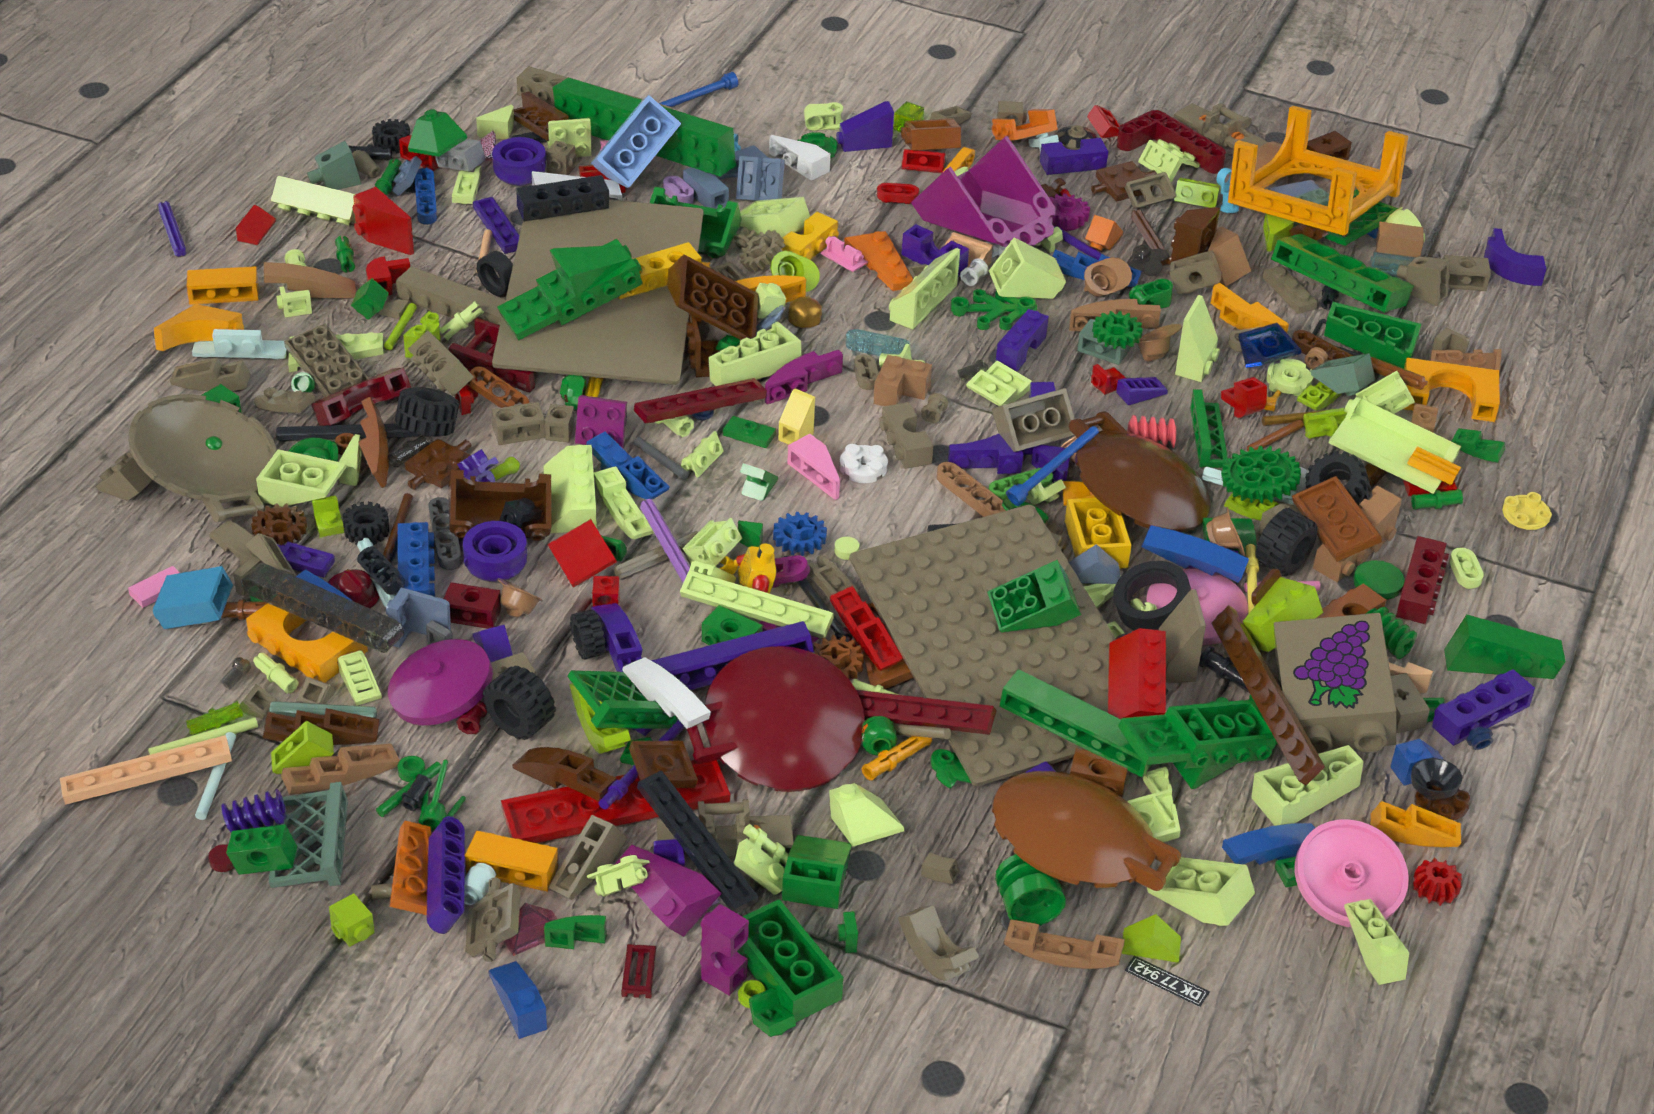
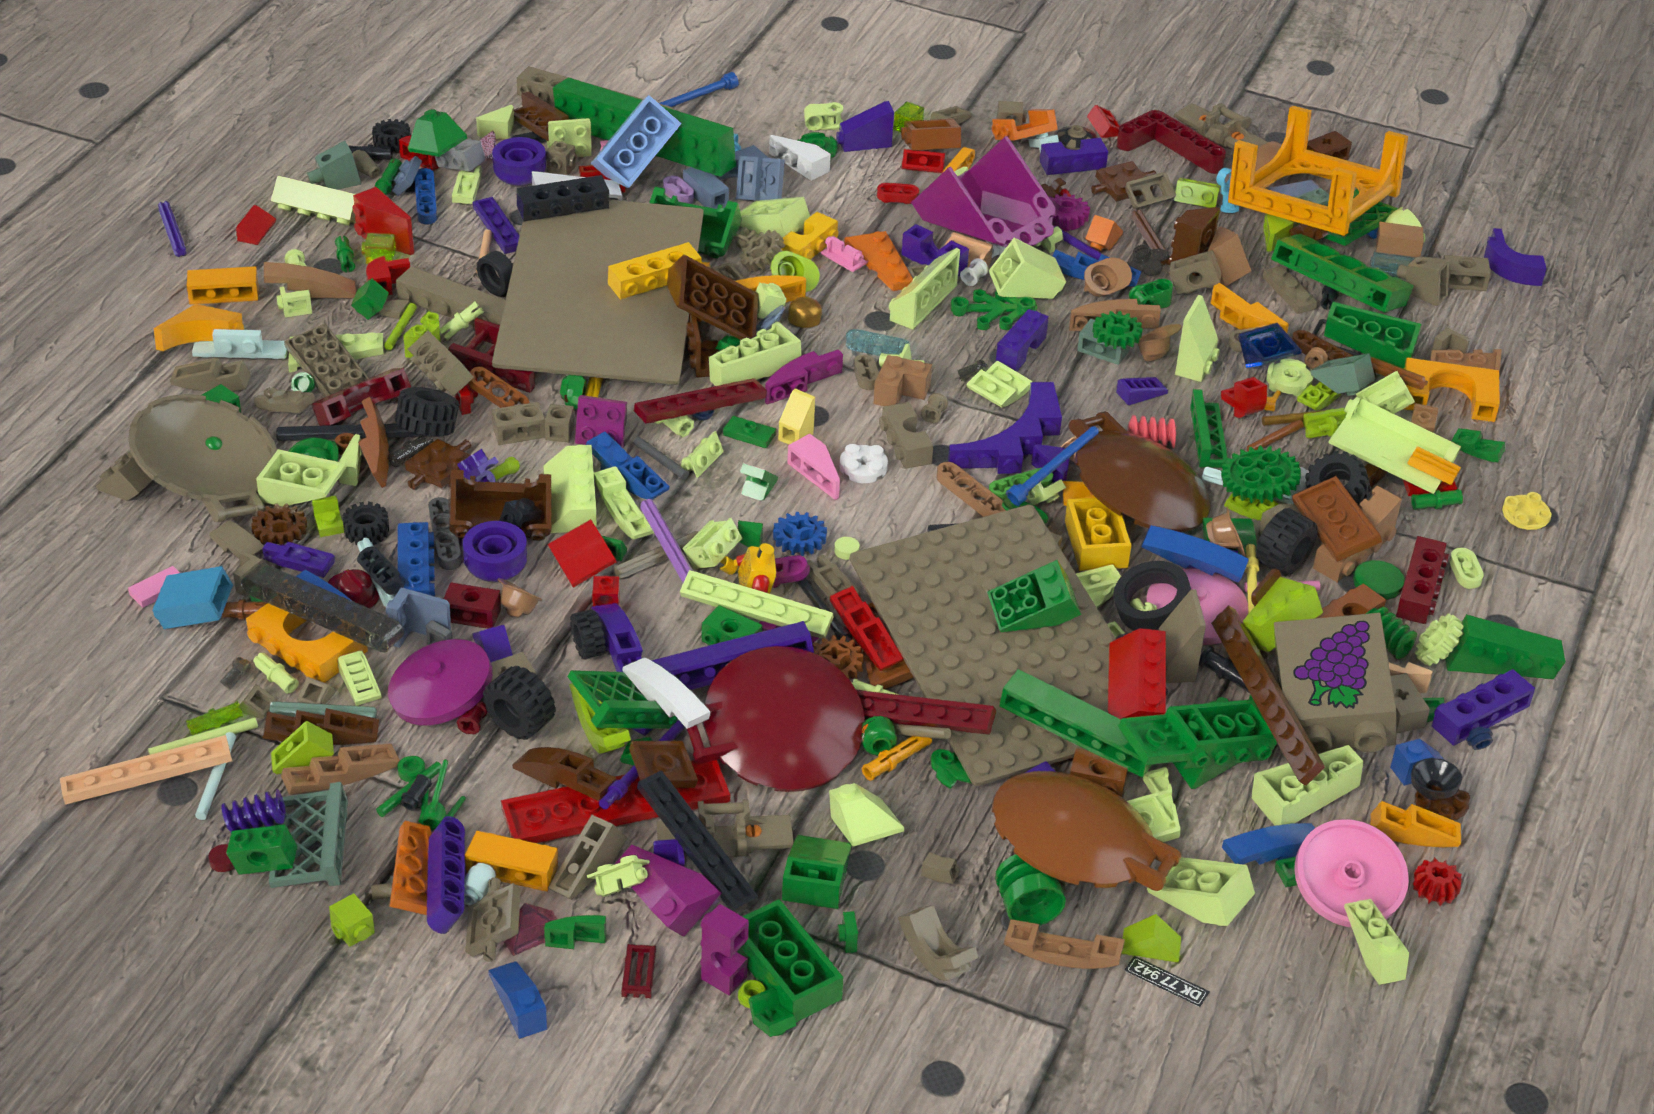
dark tan slope [245,533,296,579] -> none
reddish brown bar [383,493,413,563] -> none
green wedge [497,238,643,341] -> none
yellowish green tile [689,561,736,583] -> none
yellowish green plate [734,824,789,895] -> none
dark tan slope [992,388,1075,452] -> none
sand blue slope [1069,544,1120,584] -> none
red bracket [1091,364,1126,395] -> none
yellowish green bracket [1138,139,1200,182] -> none
none -> clear neon green brick [361,233,396,264]
none -> yellowish green gear [1415,613,1464,666]

